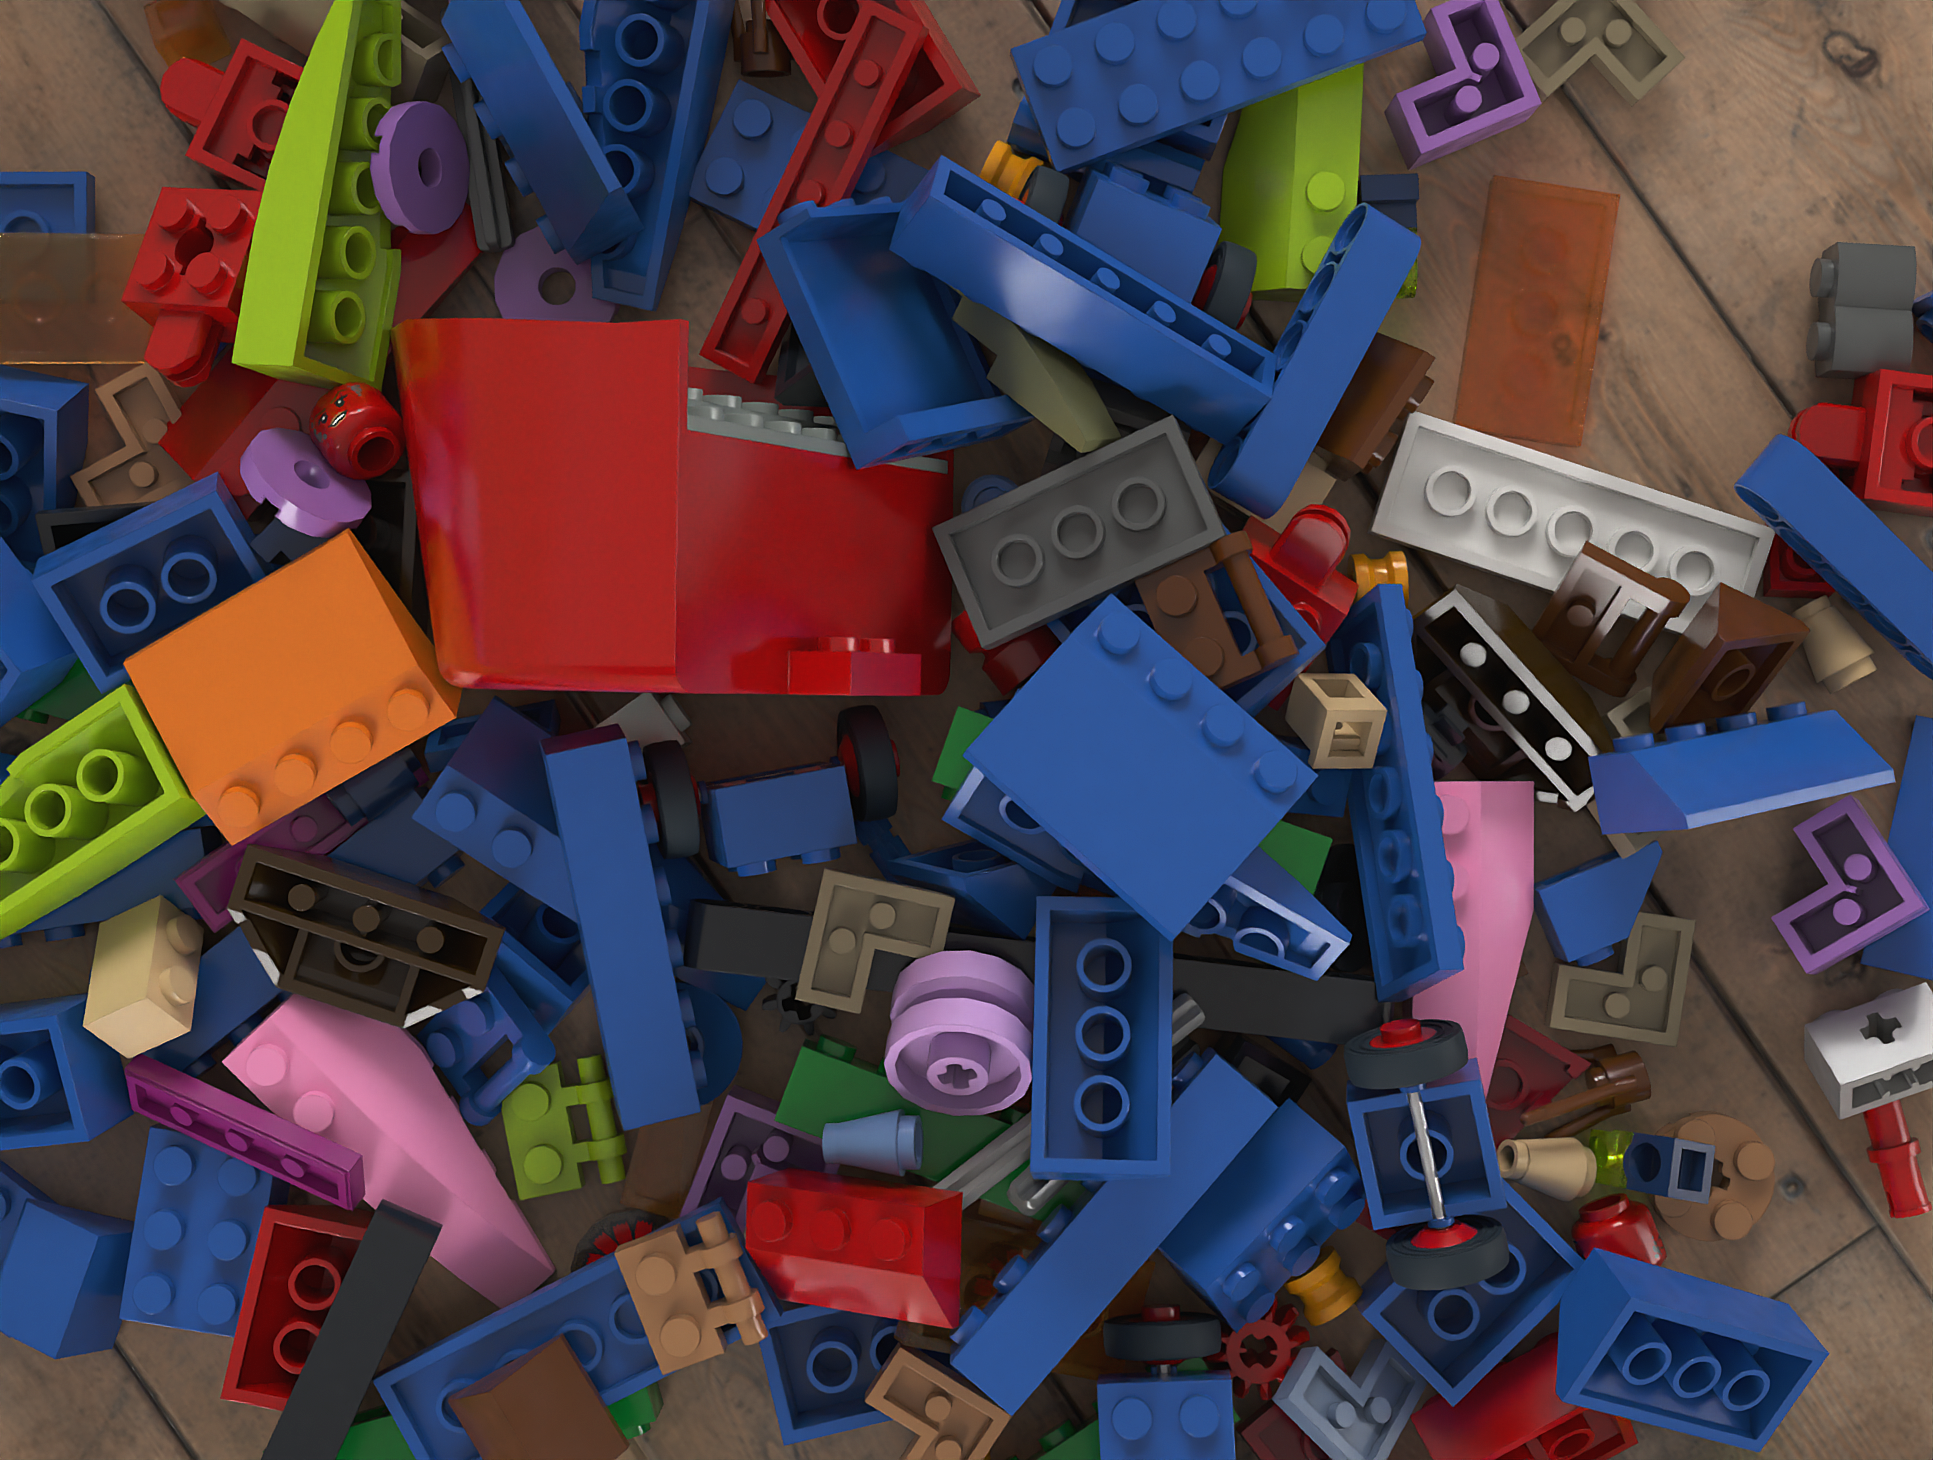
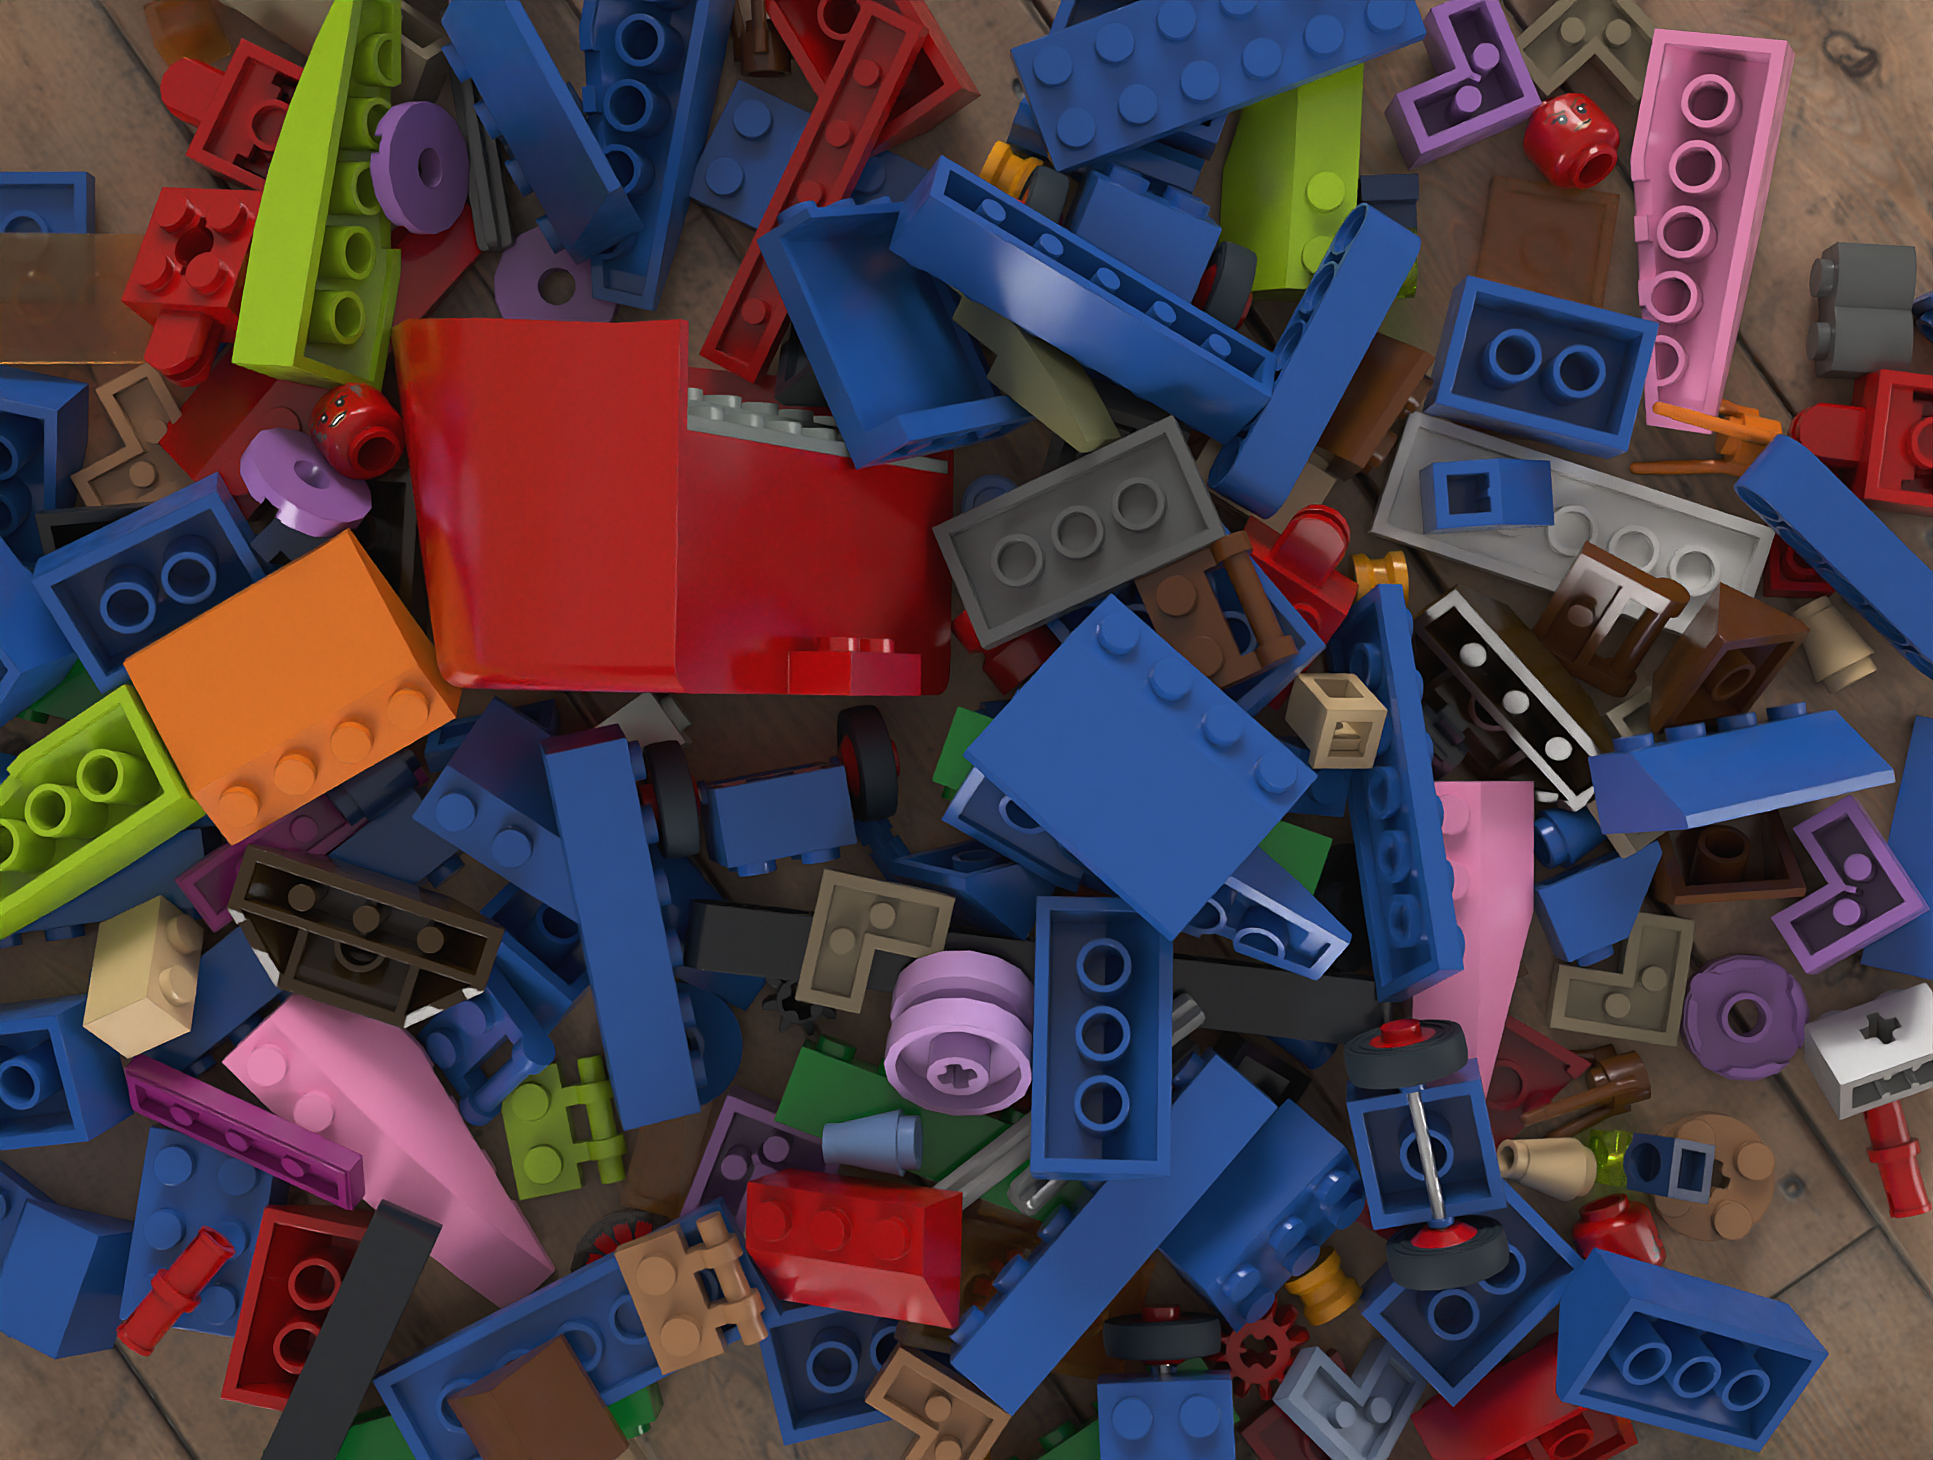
none -> red pin [116,1226,236,1357]
none -> blue slope [1419,458,1555,535]
none -> blue brick [1422,275,1660,459]
none -> red head [1522,93,1620,190]
none -> blue cone [1534,805,1608,870]
none -> orange plant [1629,398,1782,477]
none -> bright pink wedge [1630,29,1795,435]
none -> reddish brown slope [1649,809,1807,905]
none -> medium lavender tile [1679,953,1809,1081]

